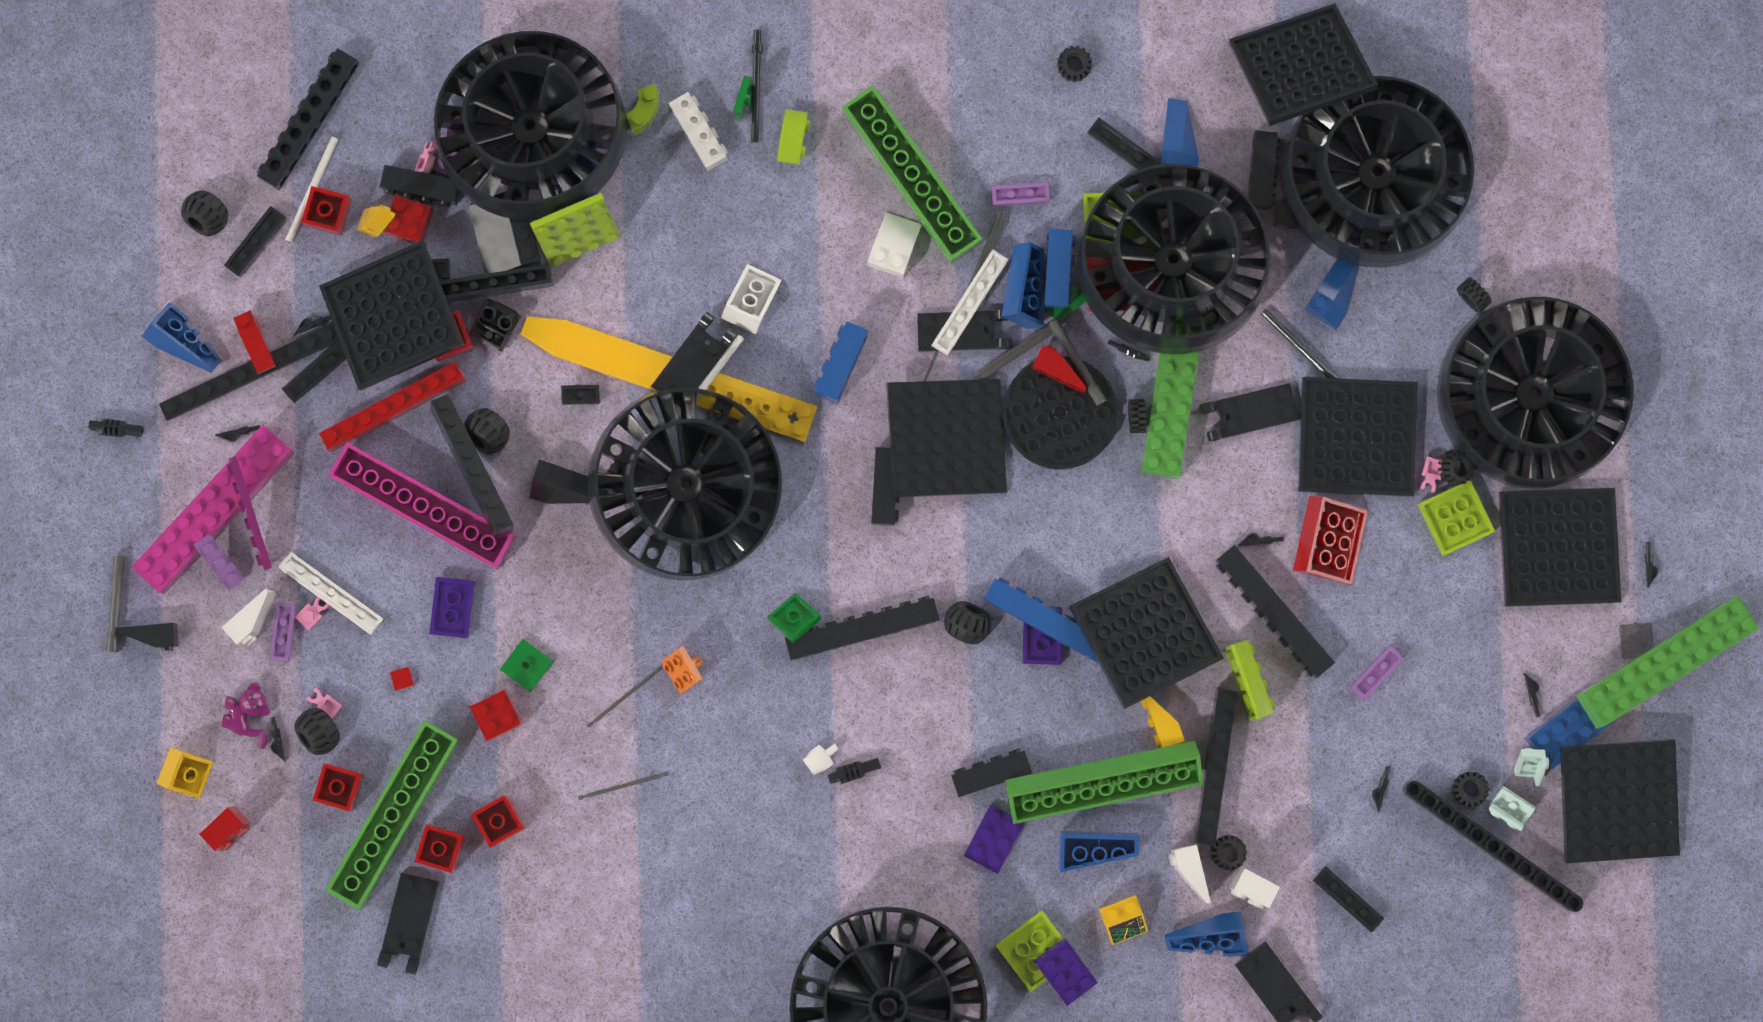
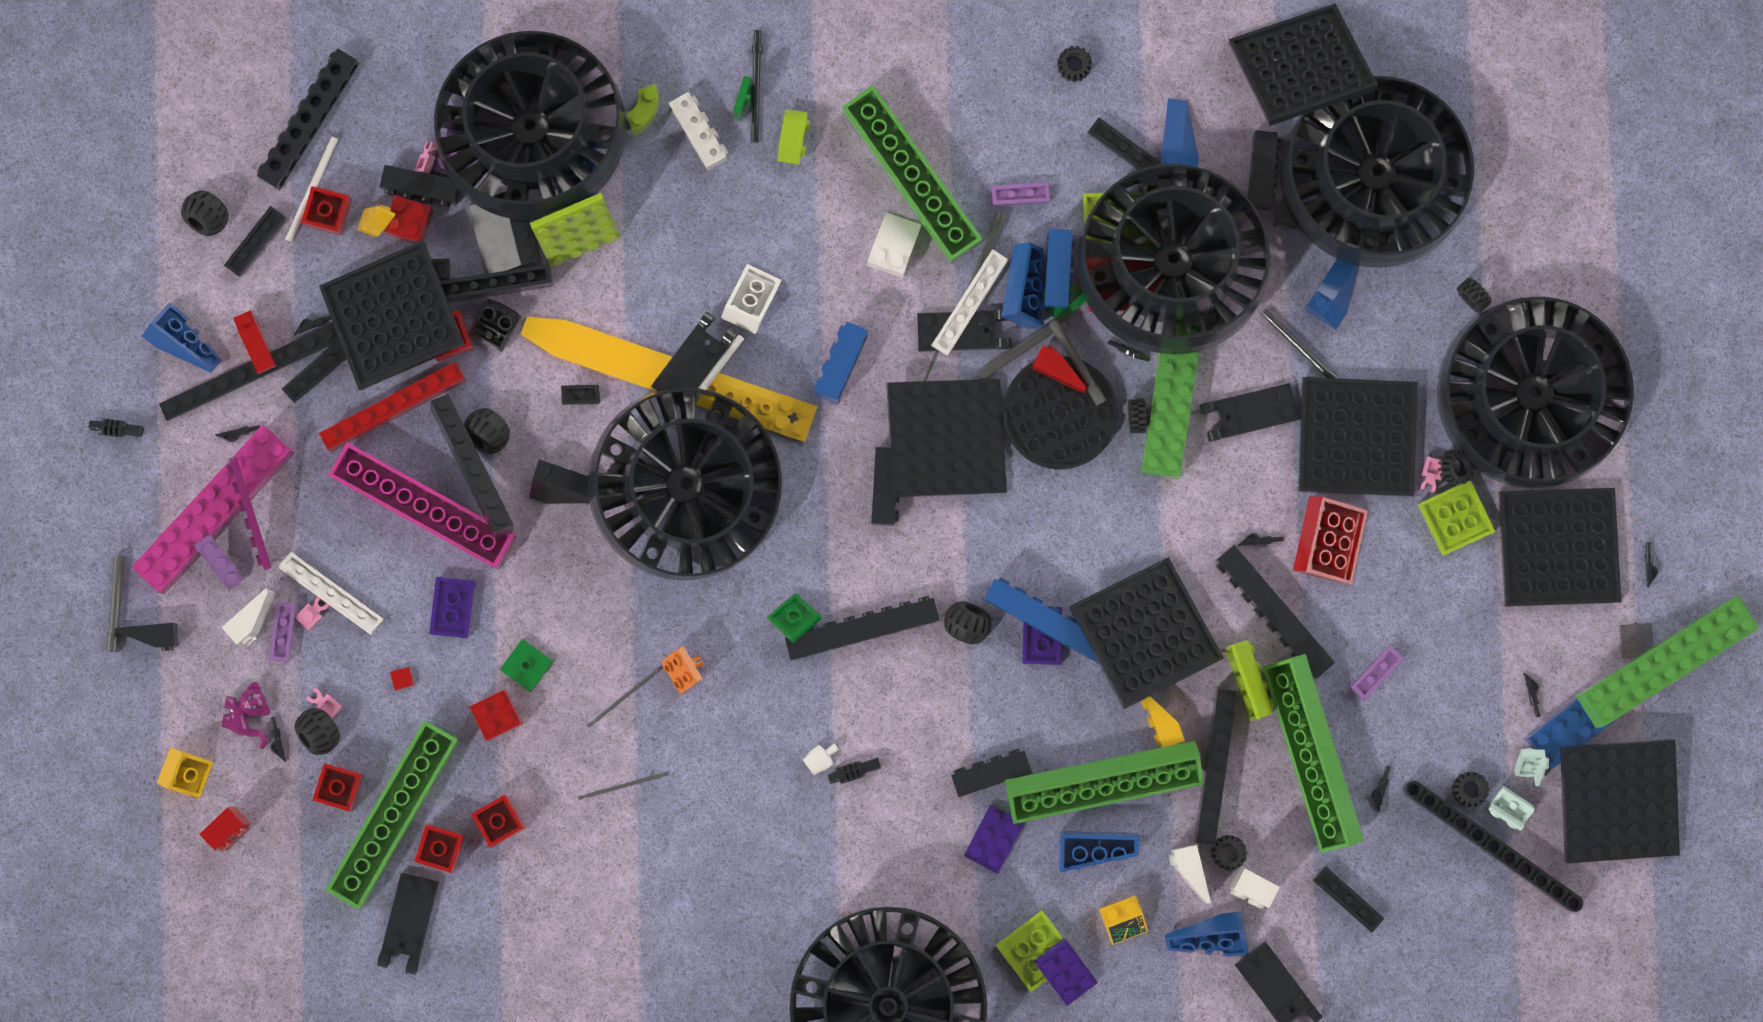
none -> bright green brick [1263,654,1364,853]

